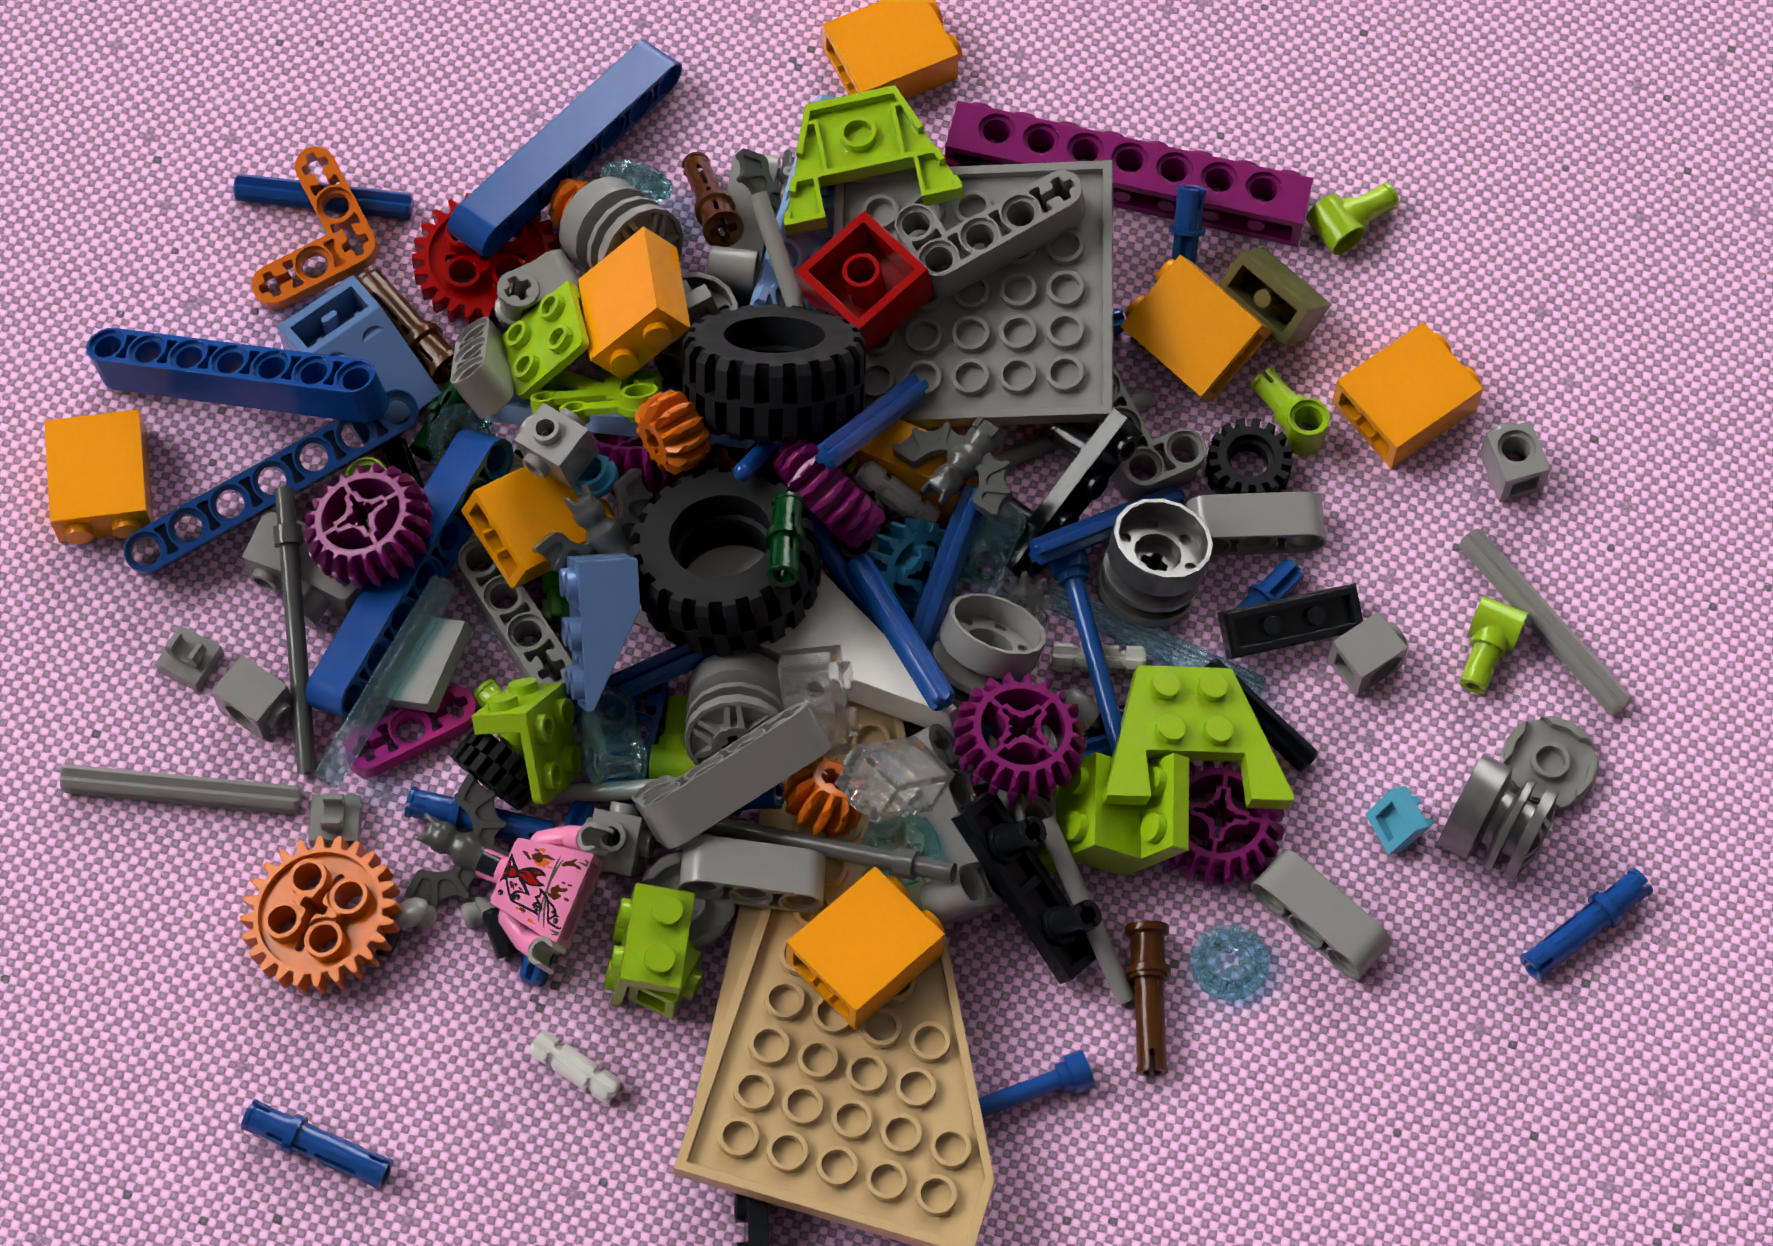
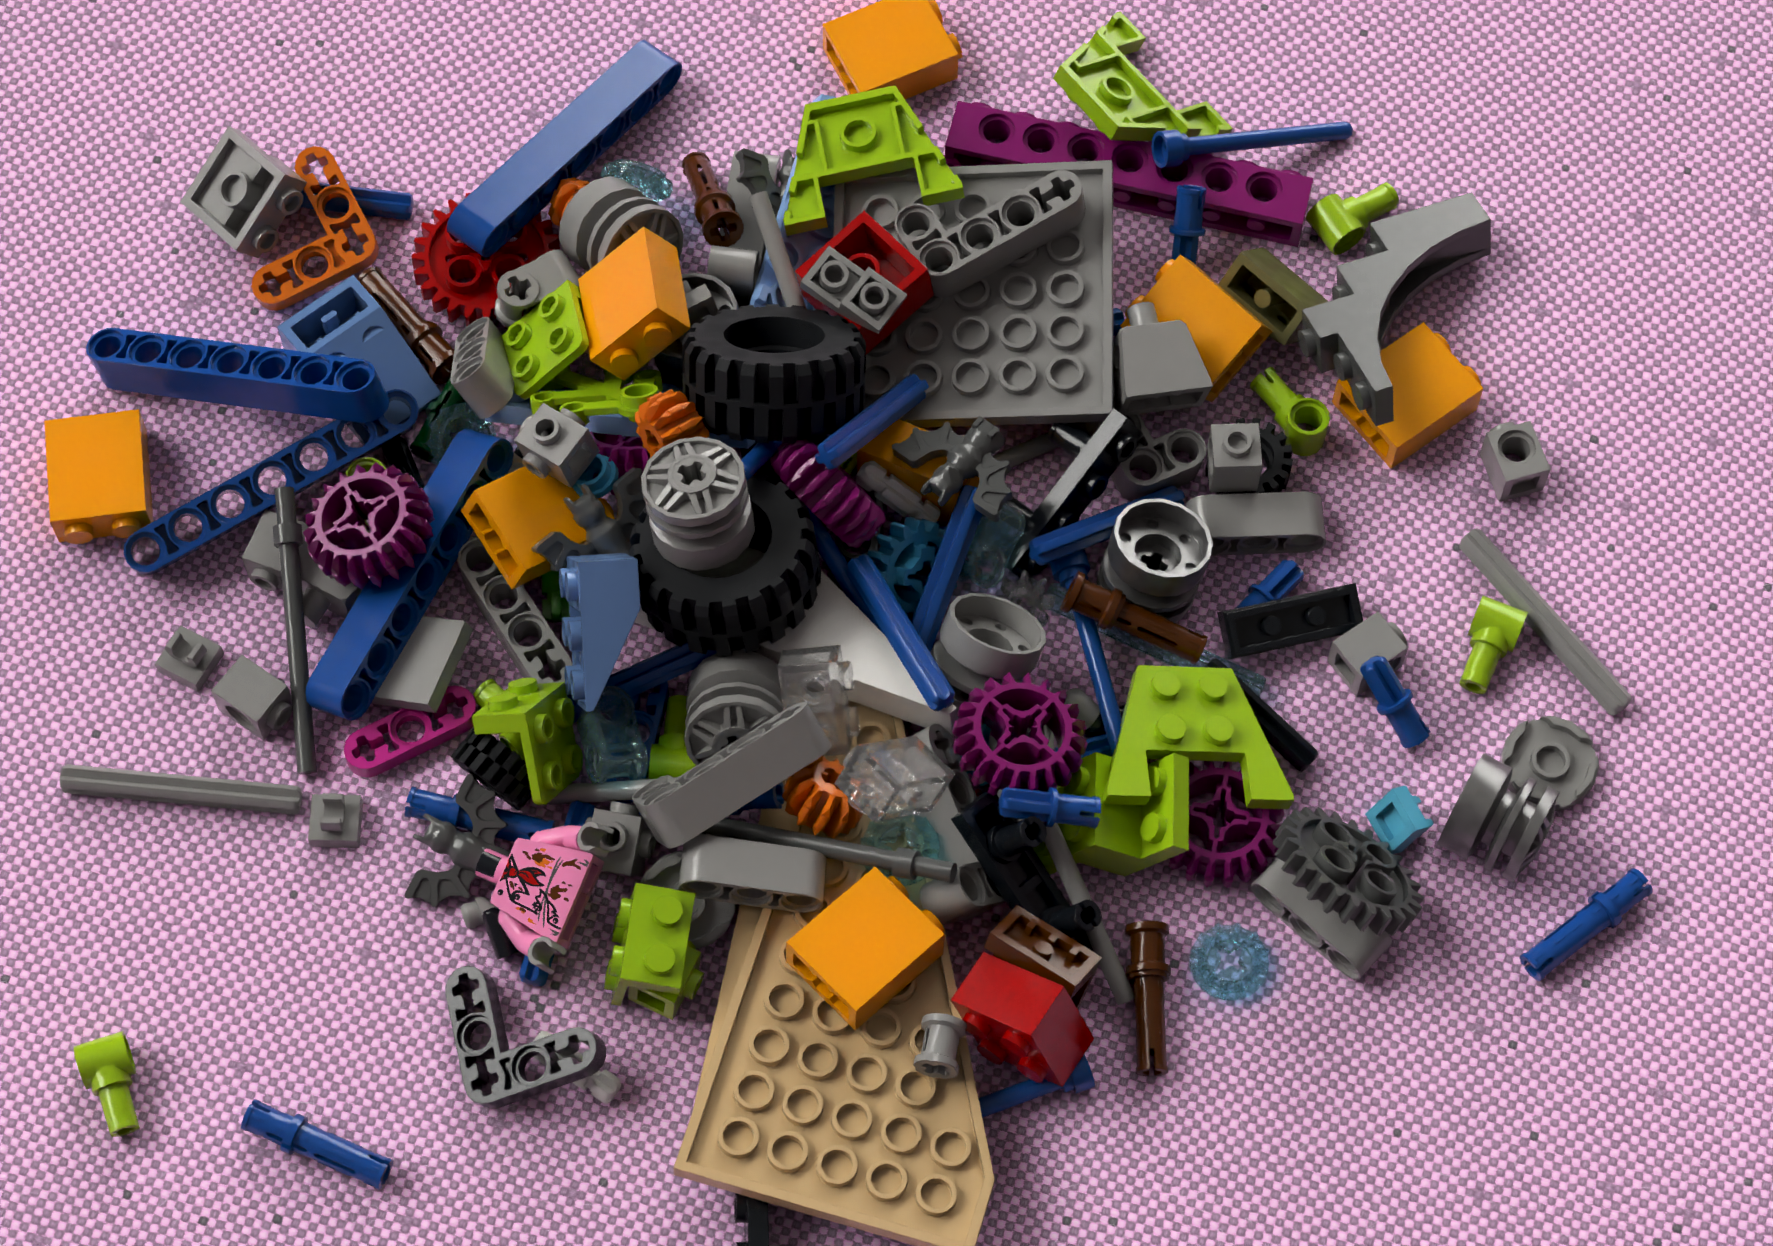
orange gear [240,835,403,994] -> none
clear light blue axle [315,575,456,788] -> none
light grey arm [375,897,437,958] -> none
dark green pin [766,491,806,587] -> none
white axle [1052,643,1146,674] -> none
none -> lime pin [73,1031,140,1137]
none -> light grey plate [180,126,307,258]
none -> black beam [445,966,606,1109]
none -> light grey wheel [641,436,755,571]
none -> light grey slope [800,246,907,334]
none -> light grey bush [913,1013,967,1079]
none -> red brick [951,952,1094,1087]
none -> reddish brown bracket [984,905,1102,1010]
none -> blue axle [999,787,1101,829]
none -> lime wing [1053,11,1233,141]
none -> reddish brown pin [1060,571,1208,665]
none -> light grey torso [1113,302,1213,416]
none -> blue piece [1151,121,1353,168]
none -> light grey brick [1206,423,1262,493]
none -> dark grey gear [1273,807,1424,936]
none -> arch [1298,192,1491,426]
none -> blue axle [1360,655,1431,748]

